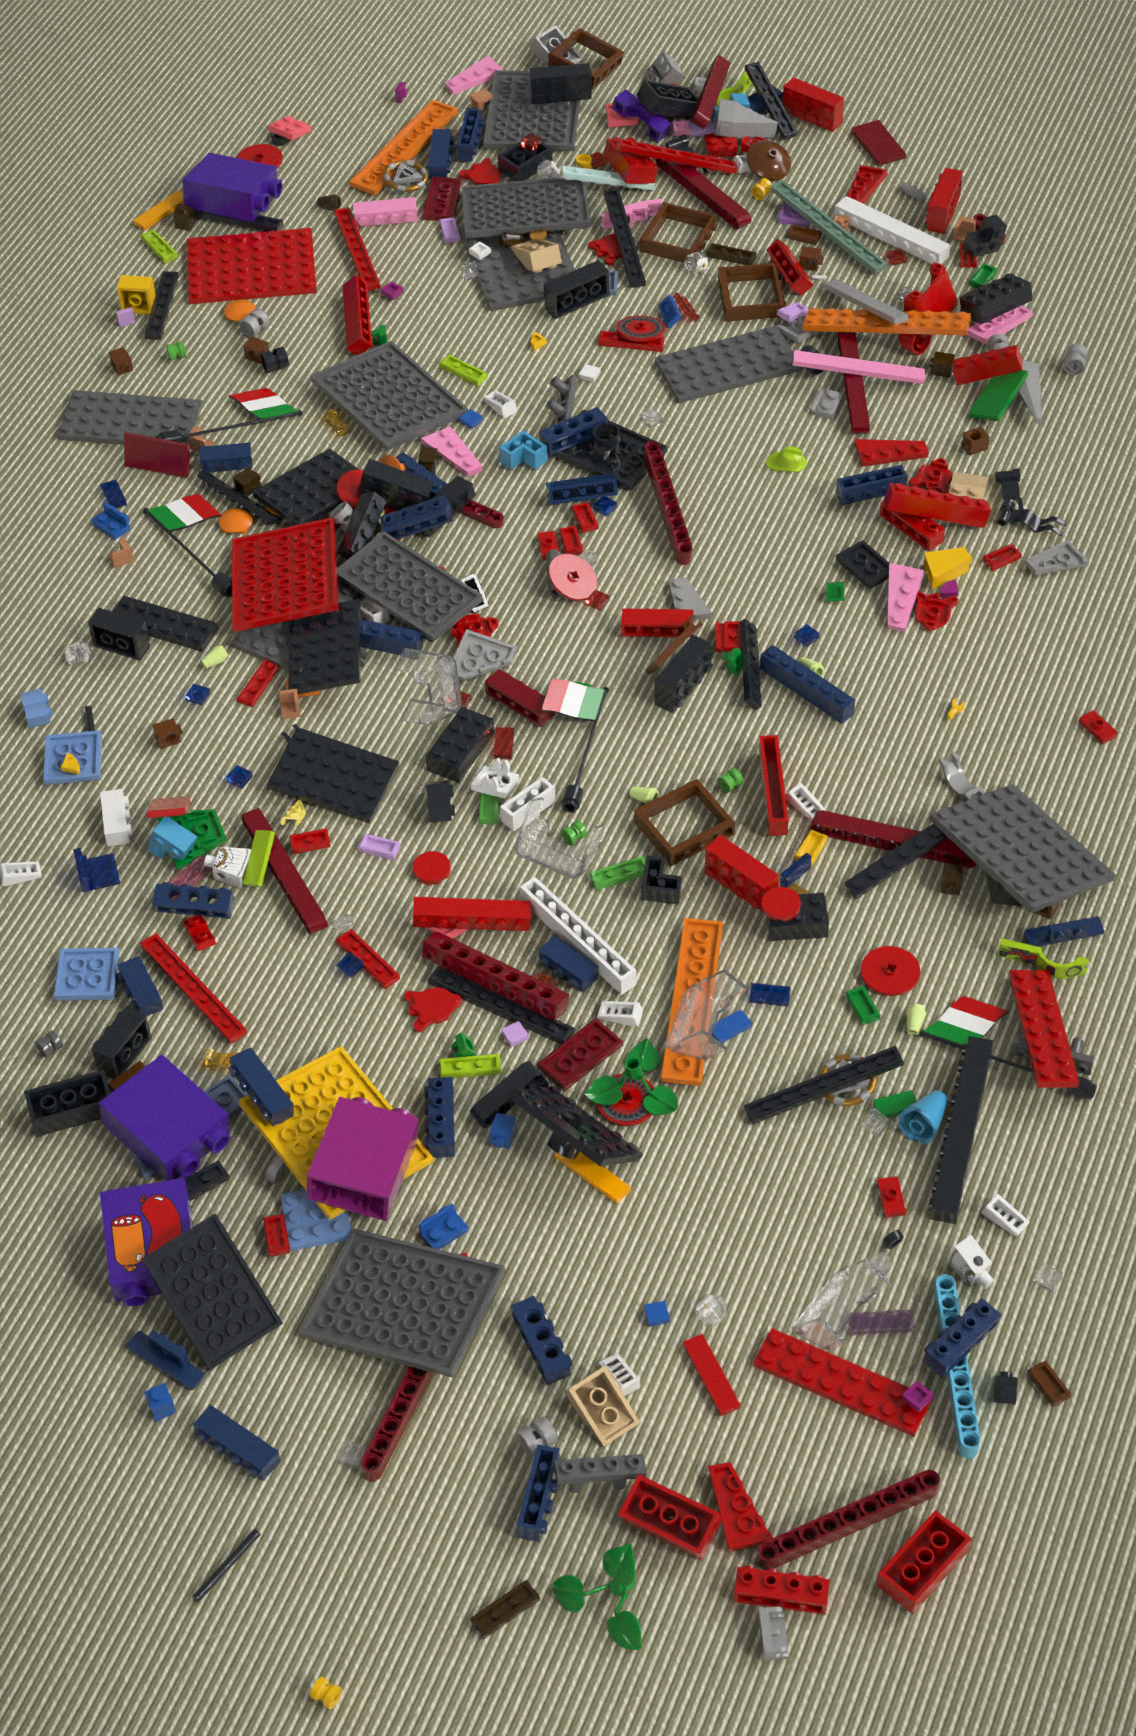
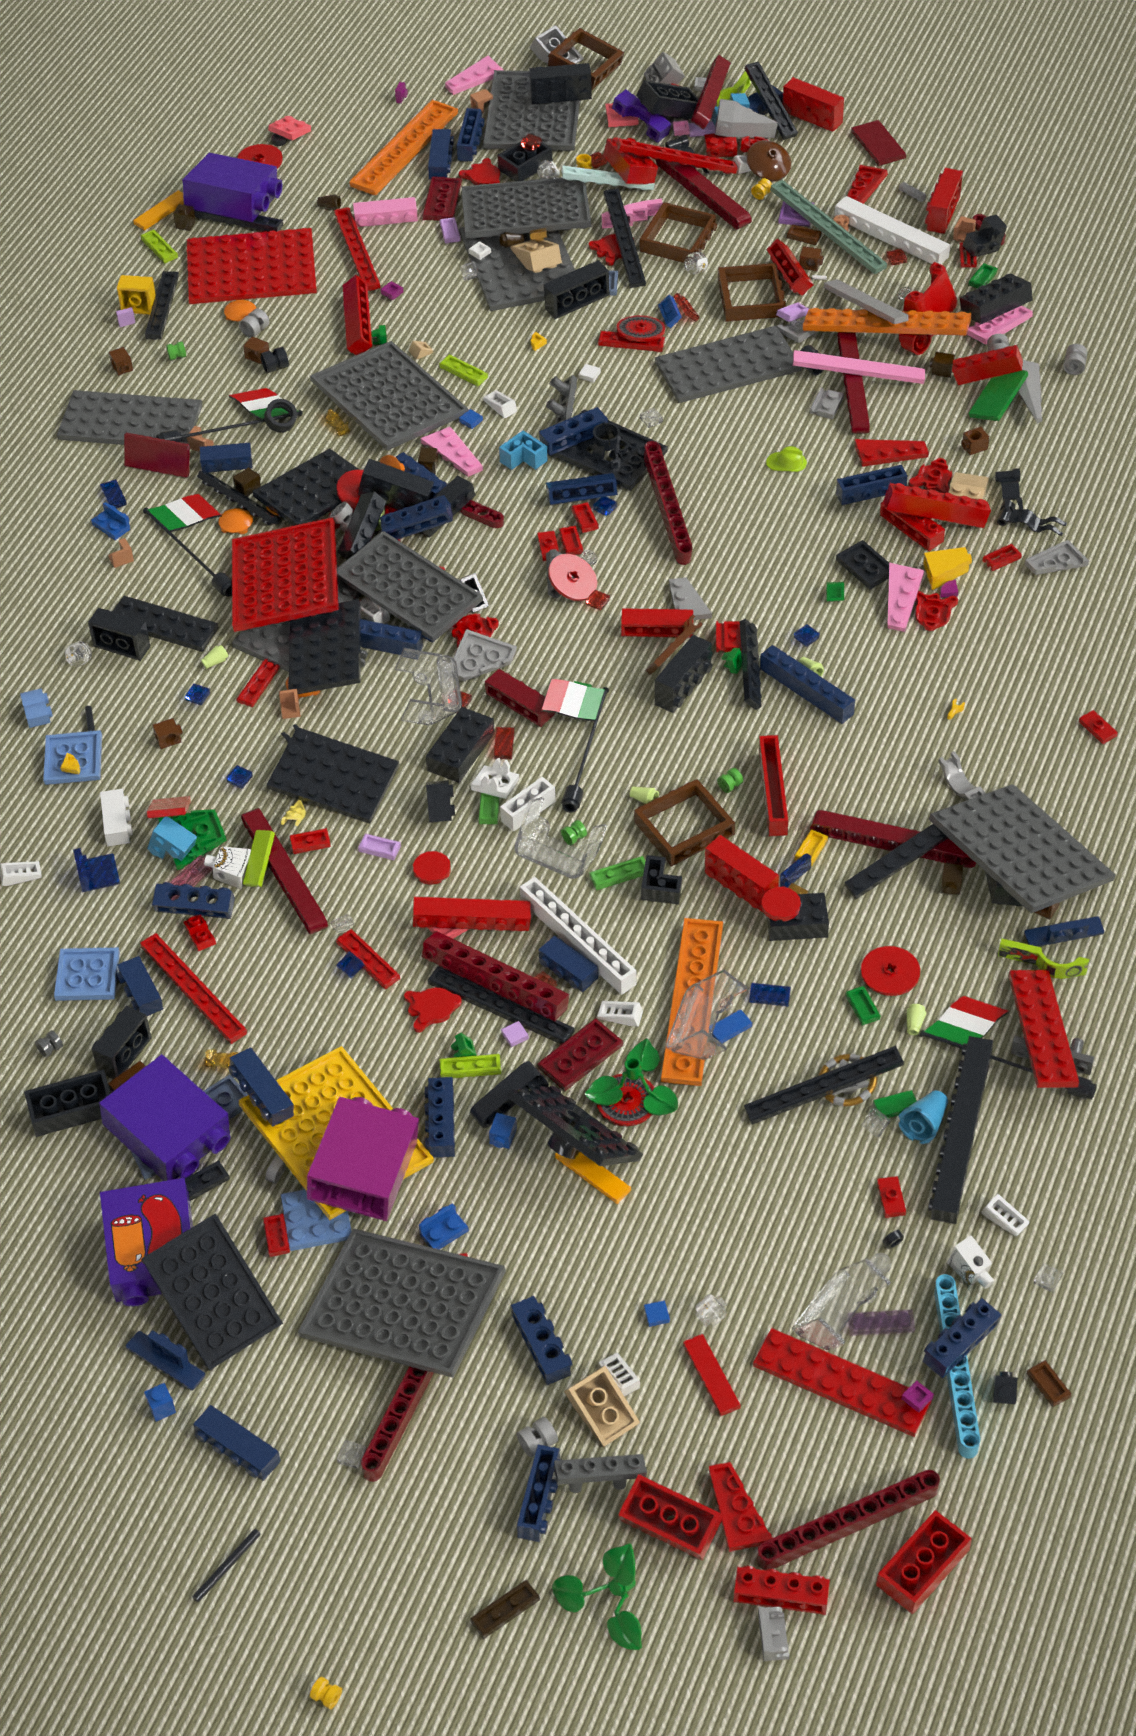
piece [383,160,428,192] -> none
dark brown tile [706,243,756,265] -> none
white slope [786,783,826,821] -> none
none -> black tyre [264,399,297,433]
none -> tan slope [408,341,433,359]

